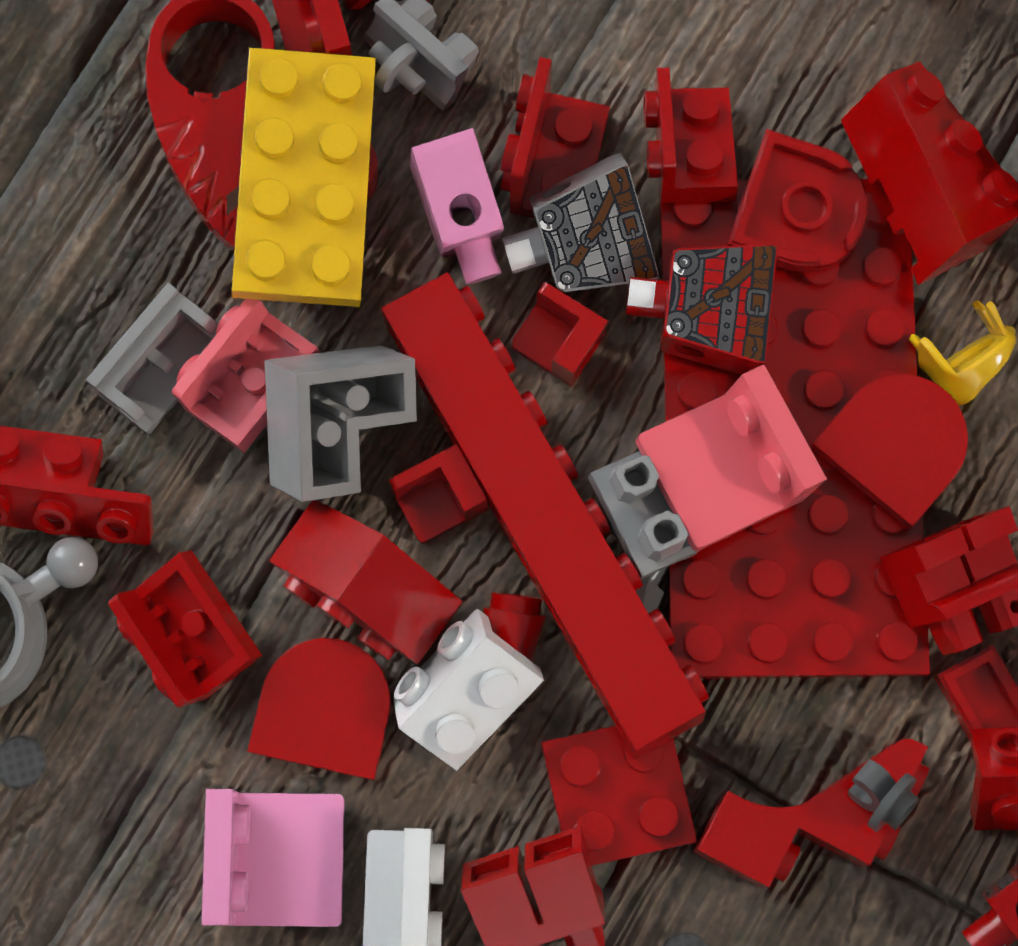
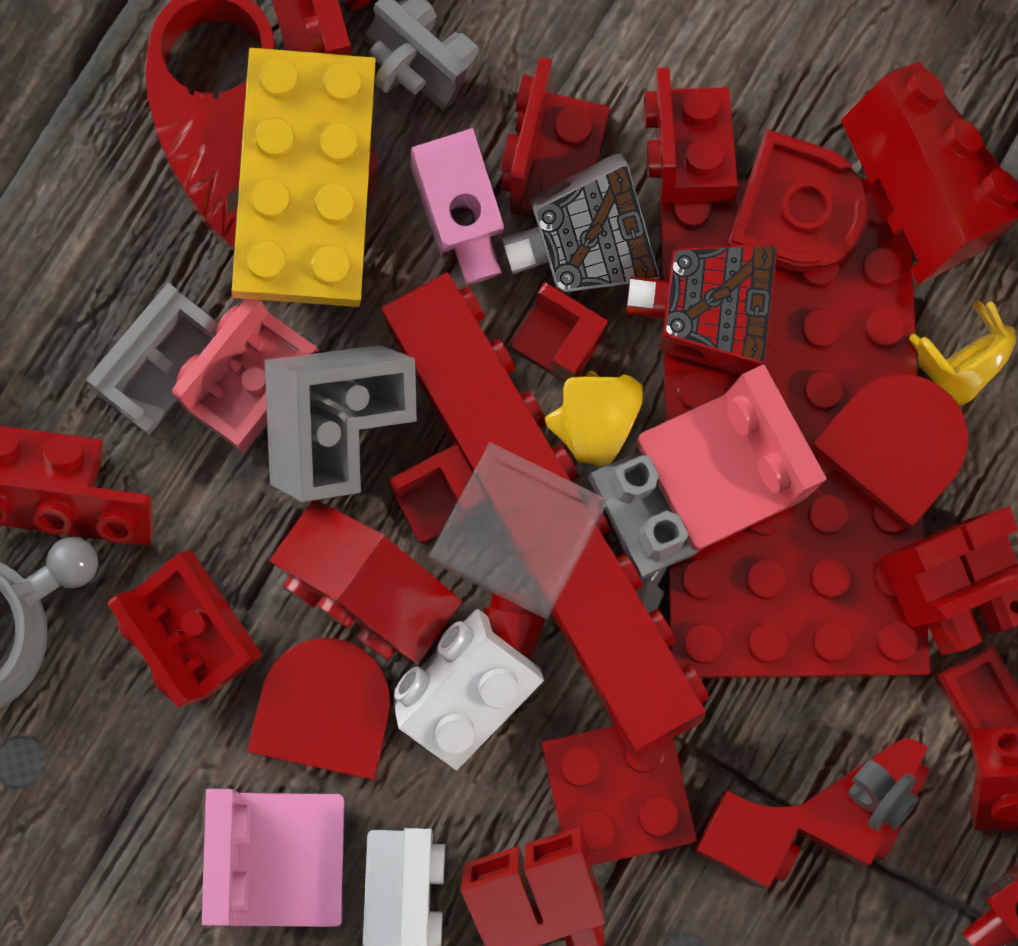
none -> clear tile [429,442,607,619]
none -> yellow piece [545,371,643,468]

